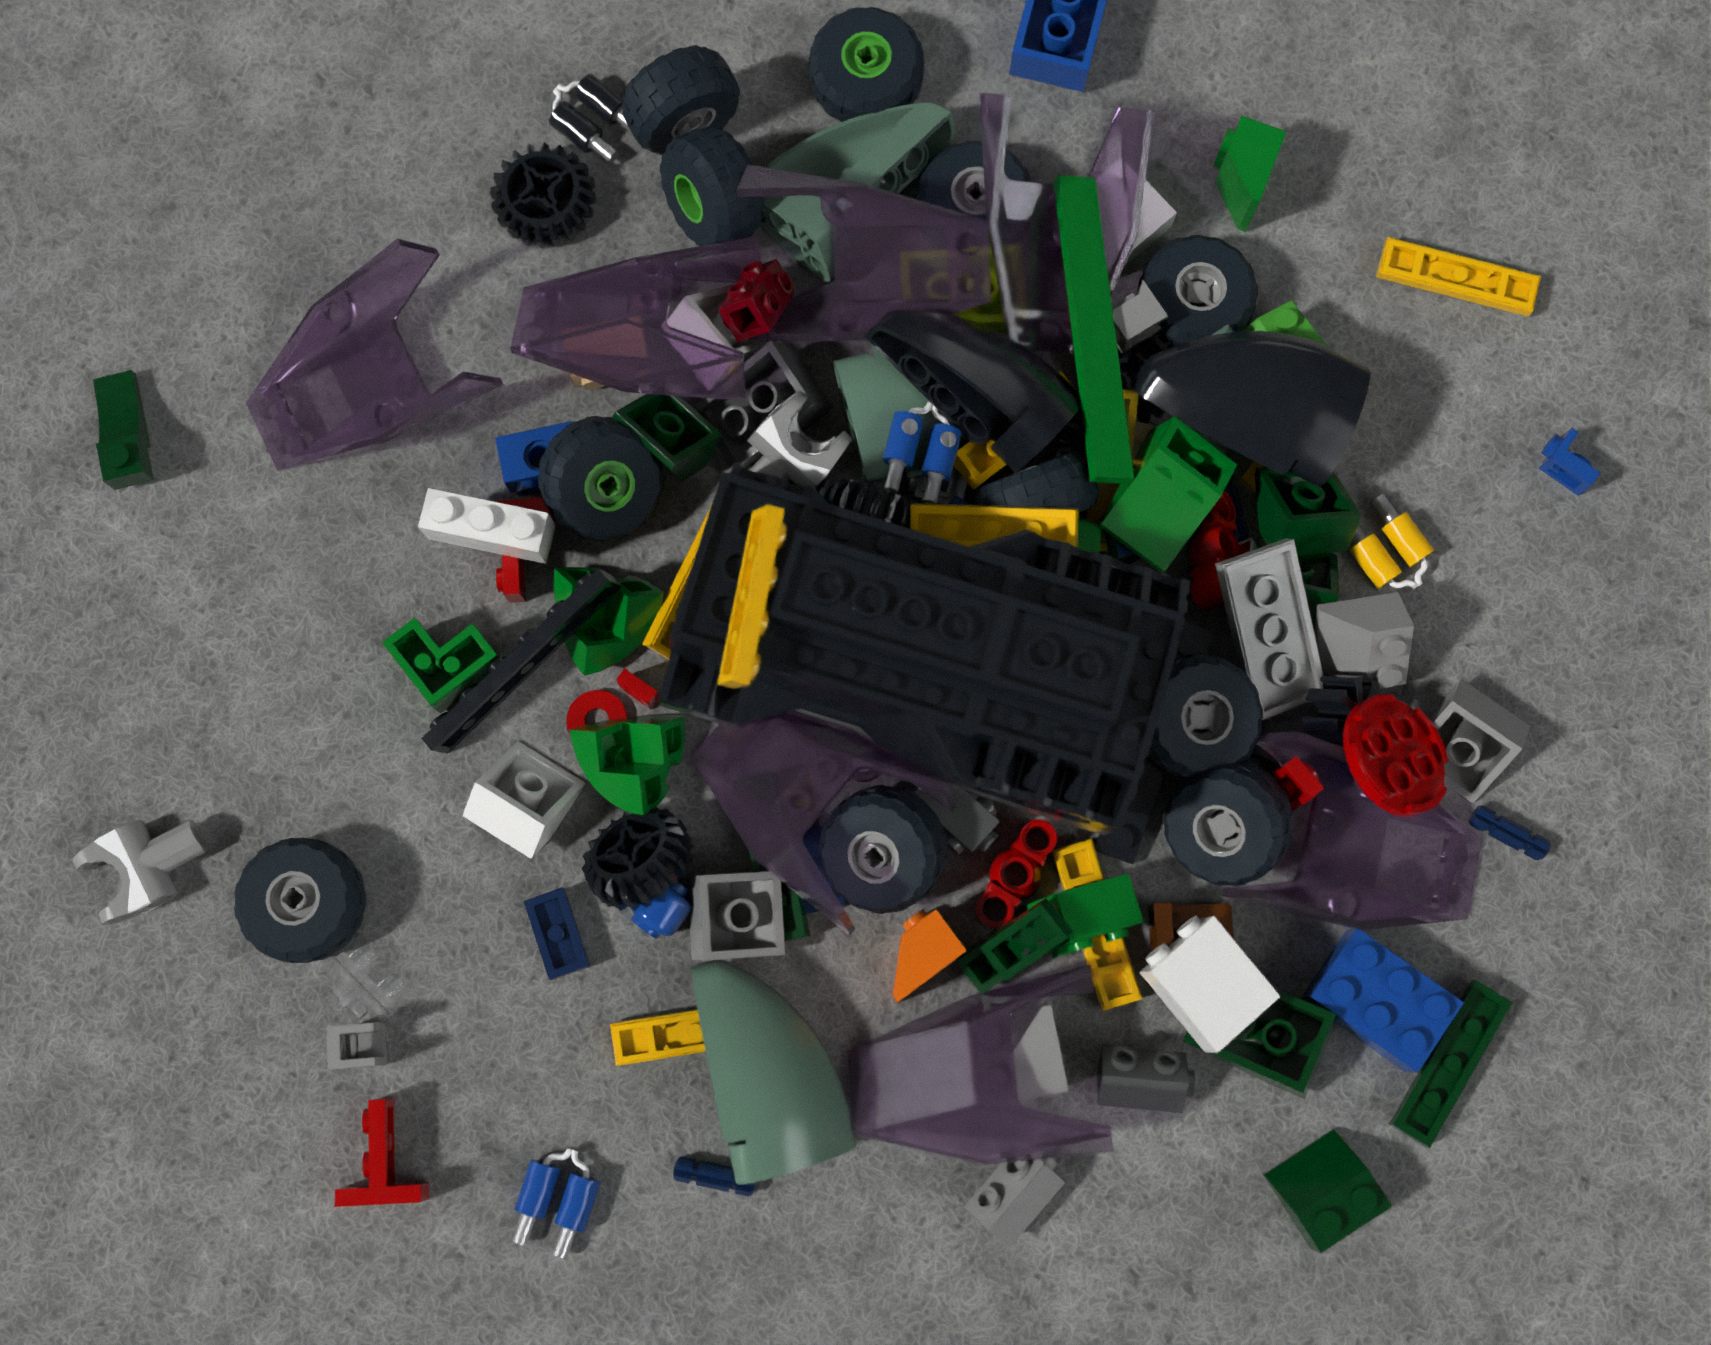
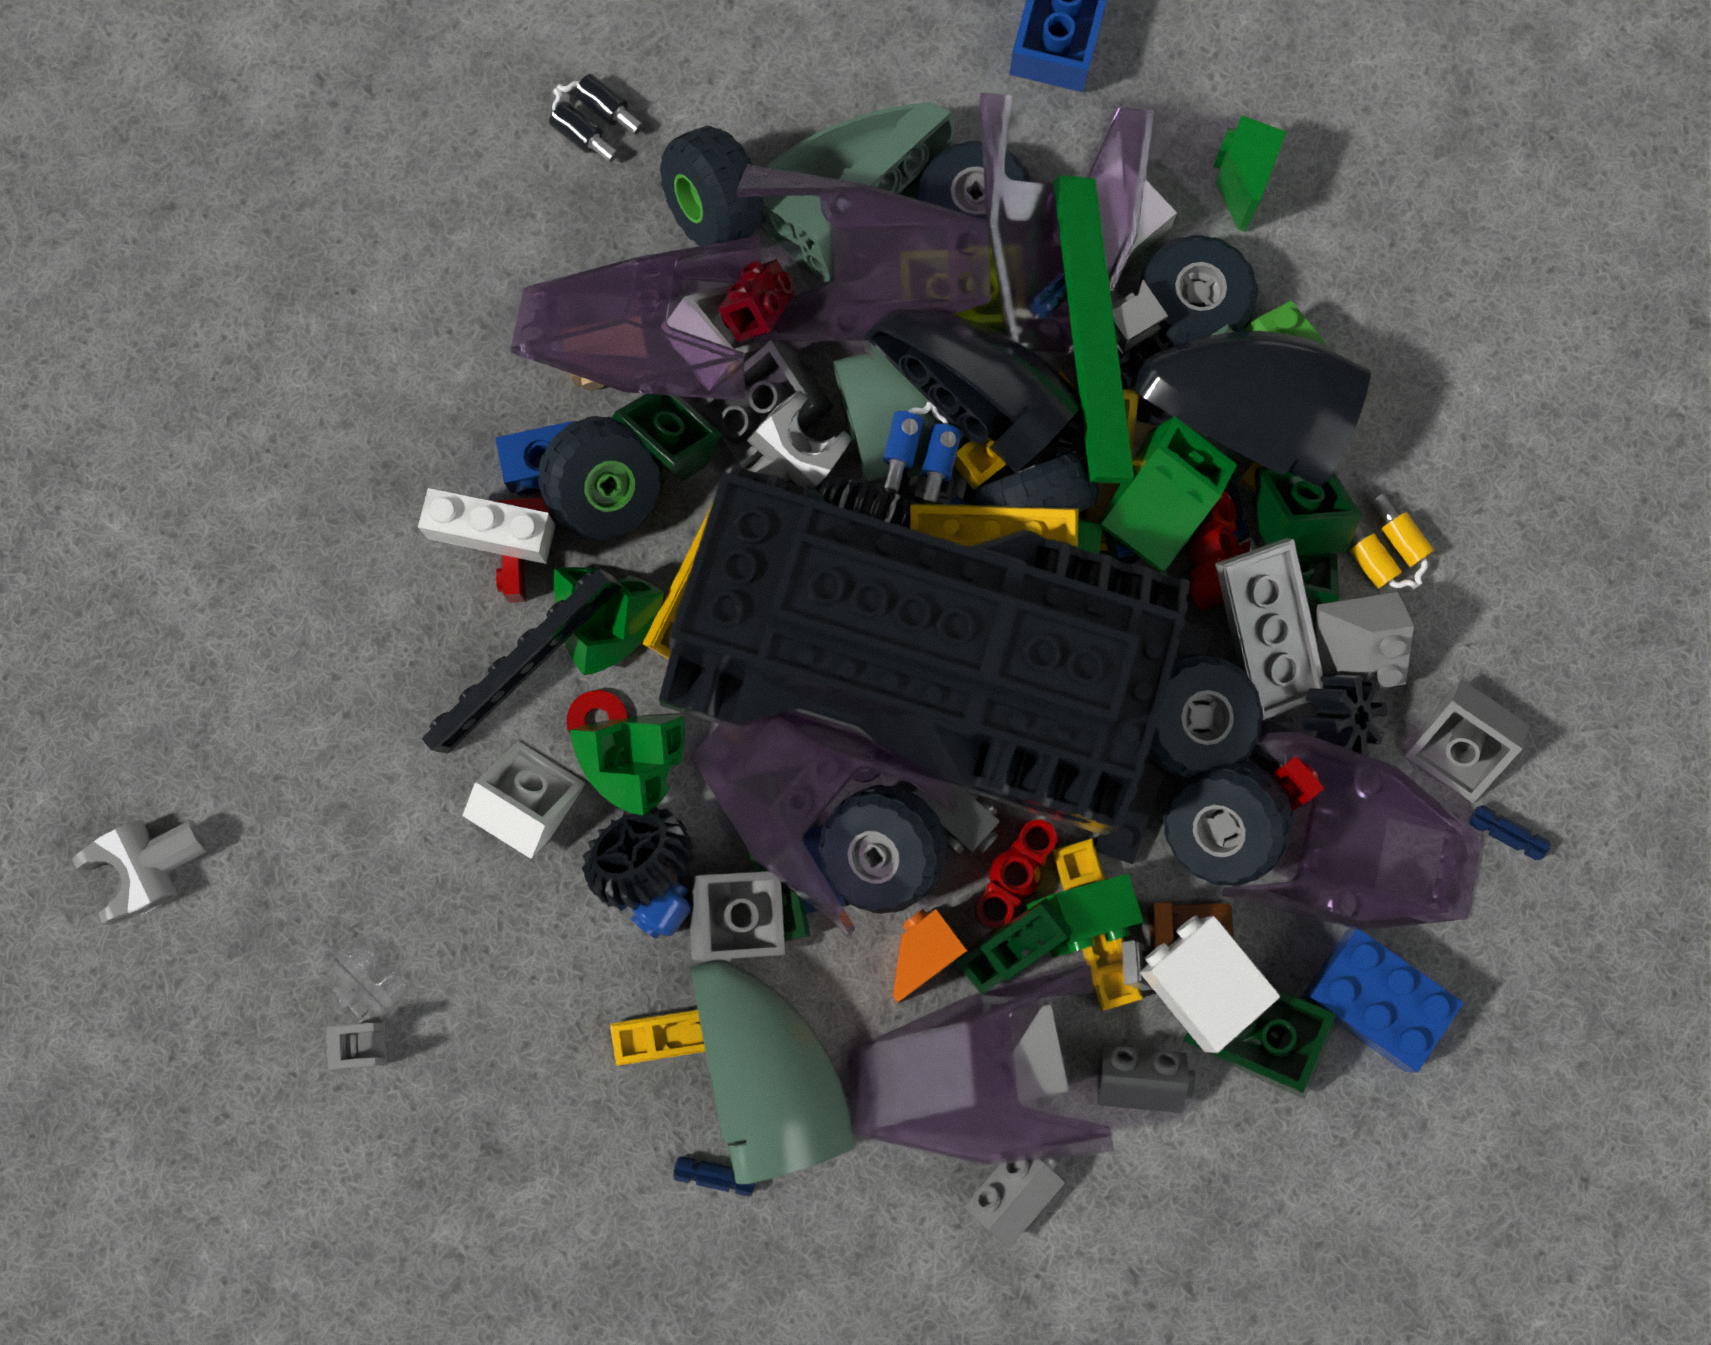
dark green slope [93,370,154,490] -> none
black wheel [234,837,366,963] -> none
clear purple windscreen [246,239,504,471] -> none
red bracket [335,1098,429,1207] -> none
green brick [382,617,501,713] -> none
black gear [490,142,597,249] -> none
blue piece [513,1148,601,1259] -> none
dark blue plate [523,887,591,981] -> none
red tile [616,668,660,709] -> none
black wheel [621,45,740,155] -> none
yellow plate [718,505,786,688] -> none
black wheel [809,7,924,122] -> none
dark green slope [1263,1129,1392,1253] -> none
red tile [1343,694,1448,817] -> none
yellow plate [1376,237,1541,317] -> none
dark green plate [1389,980,1513,1148] -> none
blue bracket [1538,428,1601,496] -> none
none -> dark blue axle [1030,273,1068,318]
none -> light grey tile [1122,940,1153,991]

